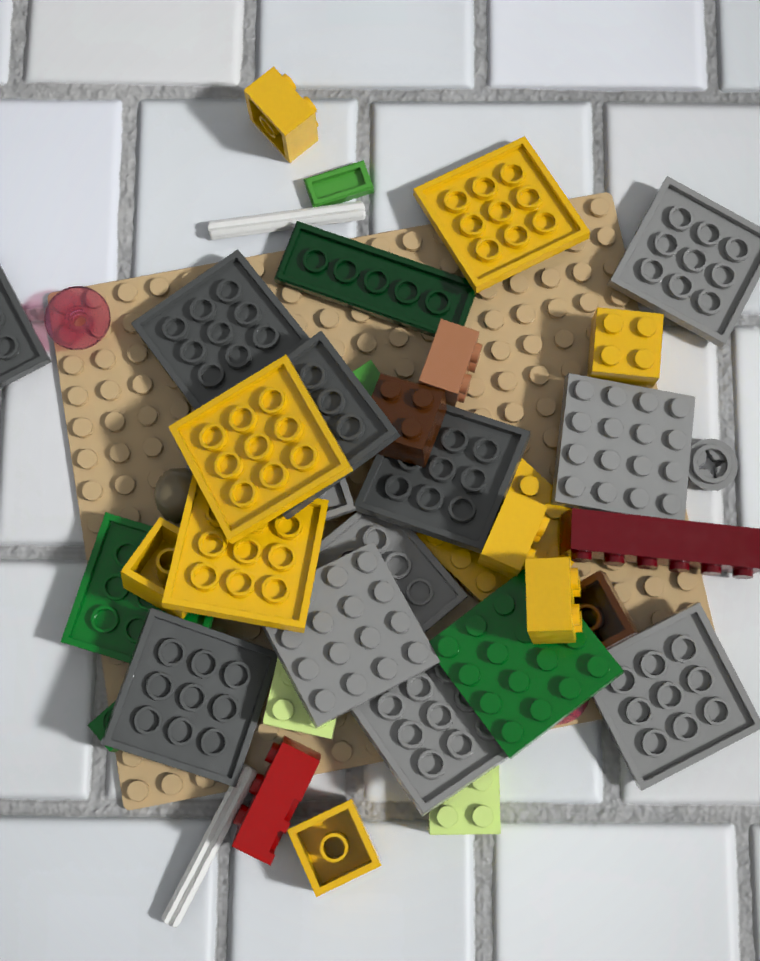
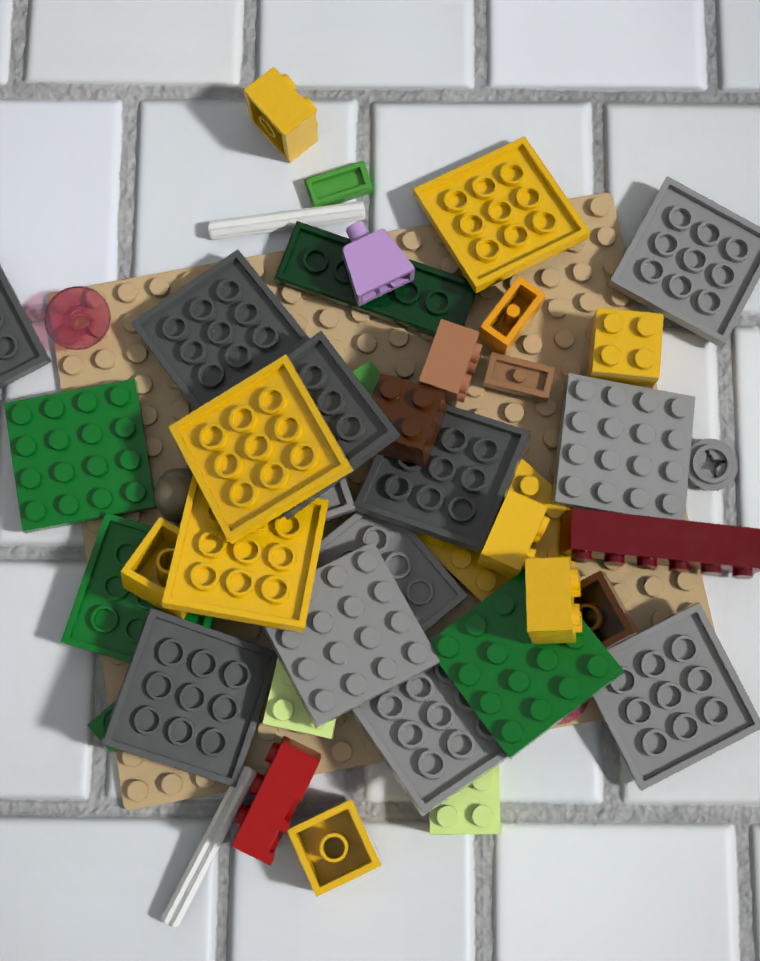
none -> green plate [4,379,157,533]
none -> lavender torso [342,221,415,306]
none -> light orange brick [478,276,546,355]
none -> medium nougat plate [483,352,556,402]

